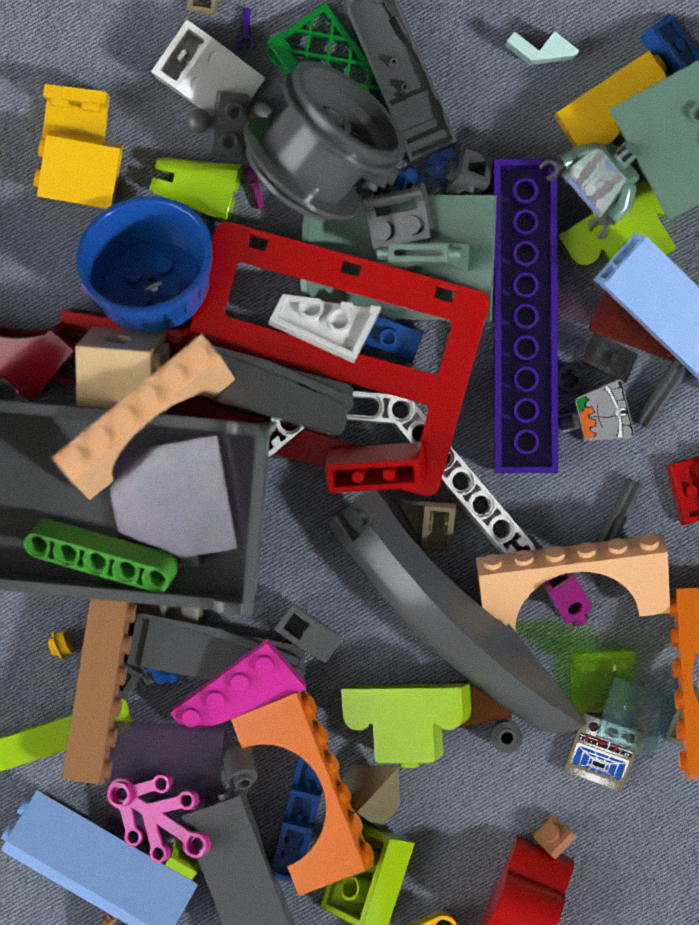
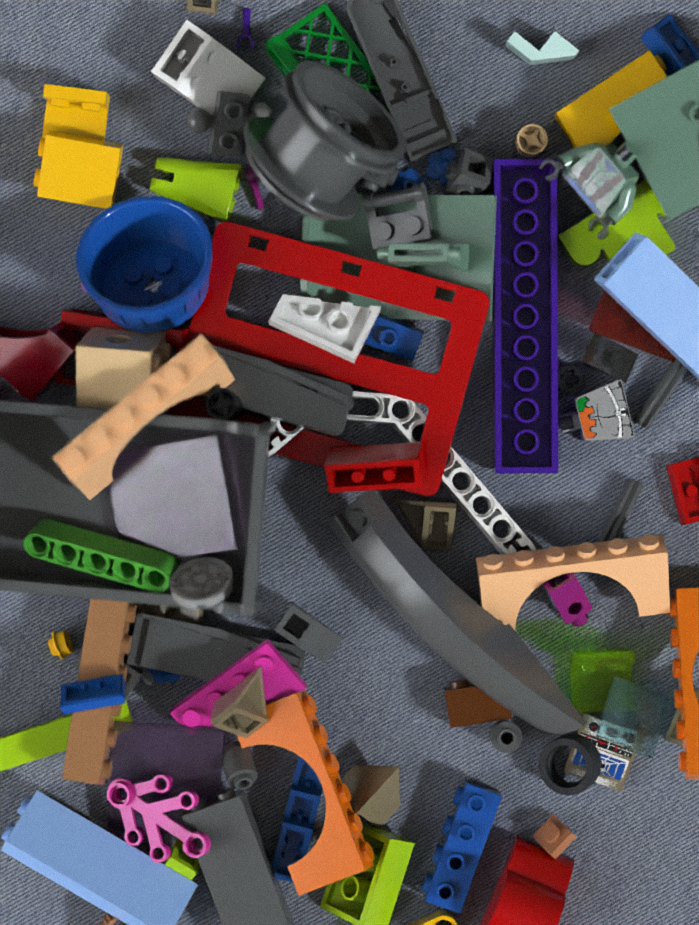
lime brick [341,683,471,768] -> none
none -> blue plate [60,674,125,714]
none -> light grey tile [169,557,233,609]
none -> black wheel [206,388,243,421]
none -> dark tan slope [210,666,269,738]
none -> blue brick [421,780,502,914]
none -> tan wheel [515,124,548,158]
none -> black tyre [538,733,601,796]

